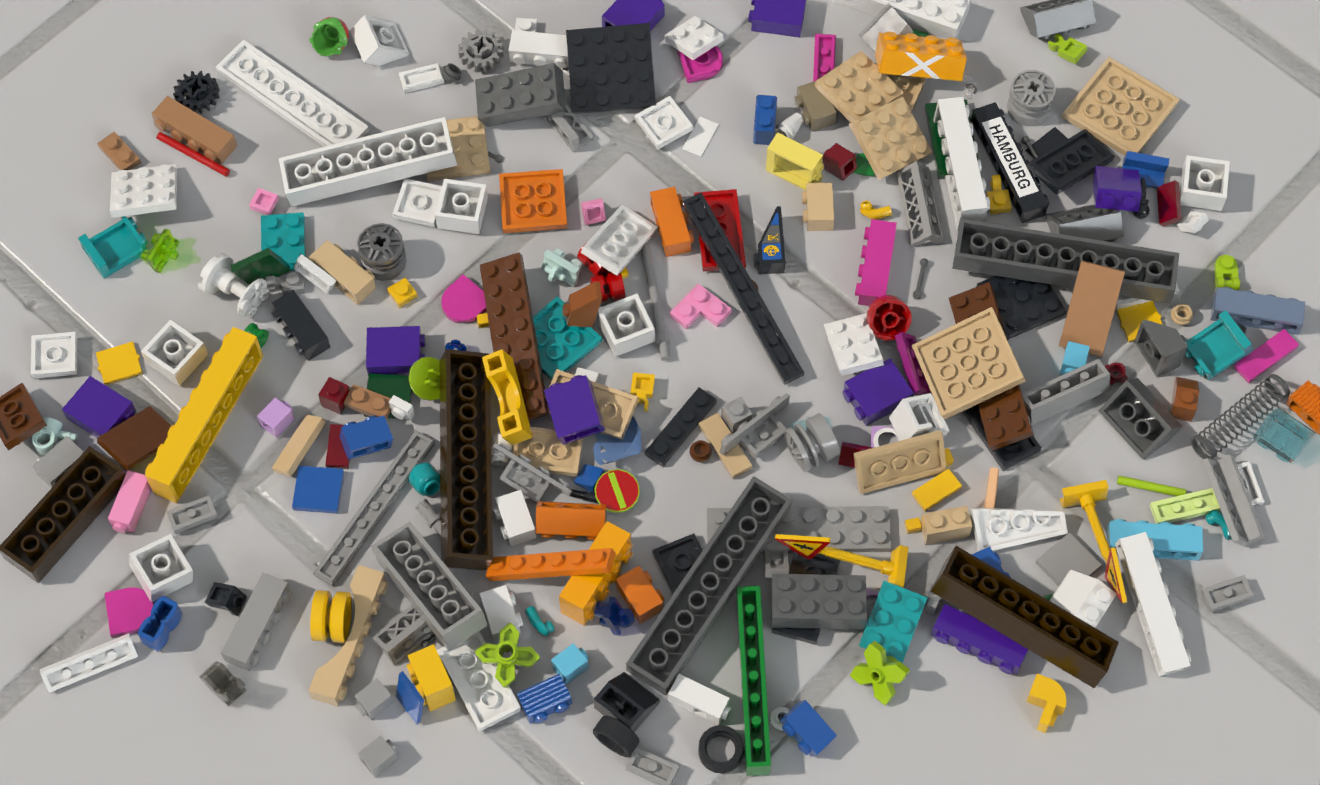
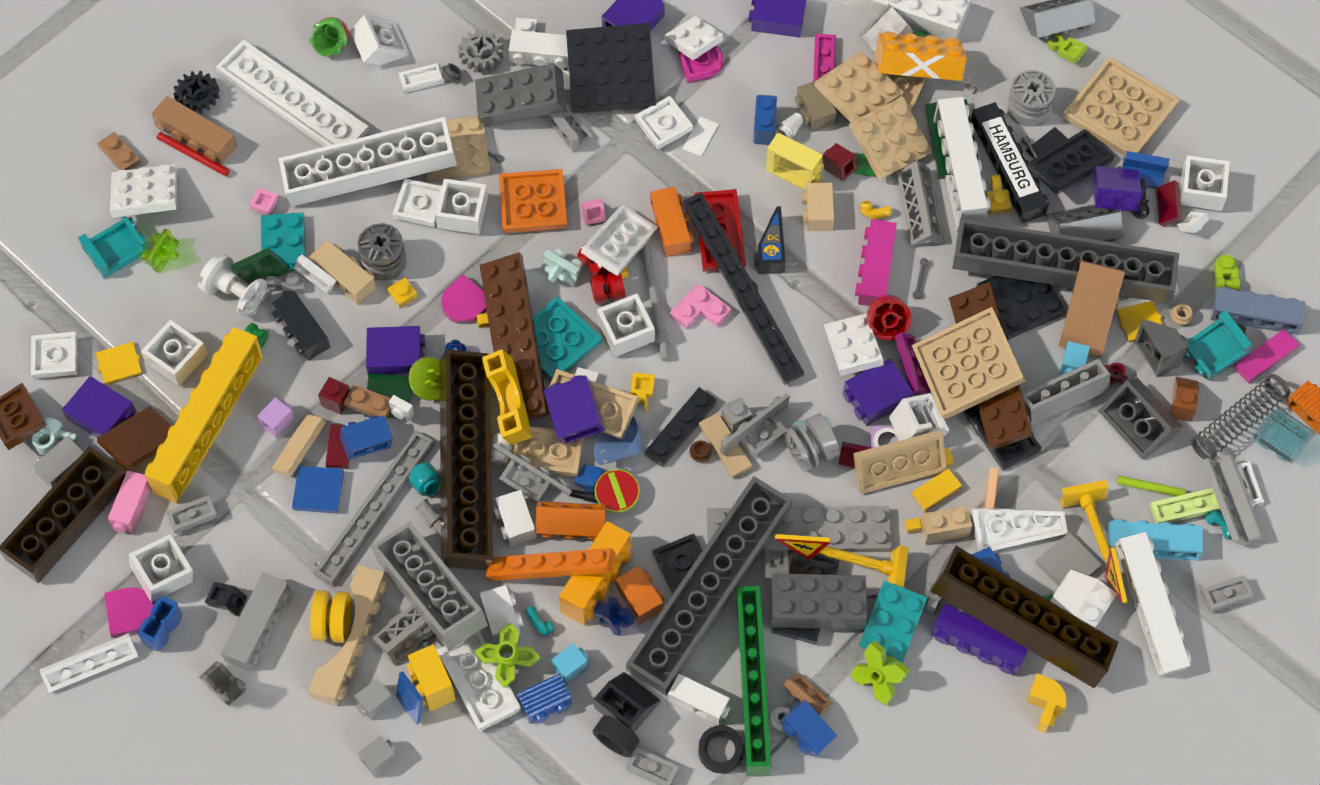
dark orange slope [562,282,602,327] -> none
none -> medium nougat plate [784,673,834,716]

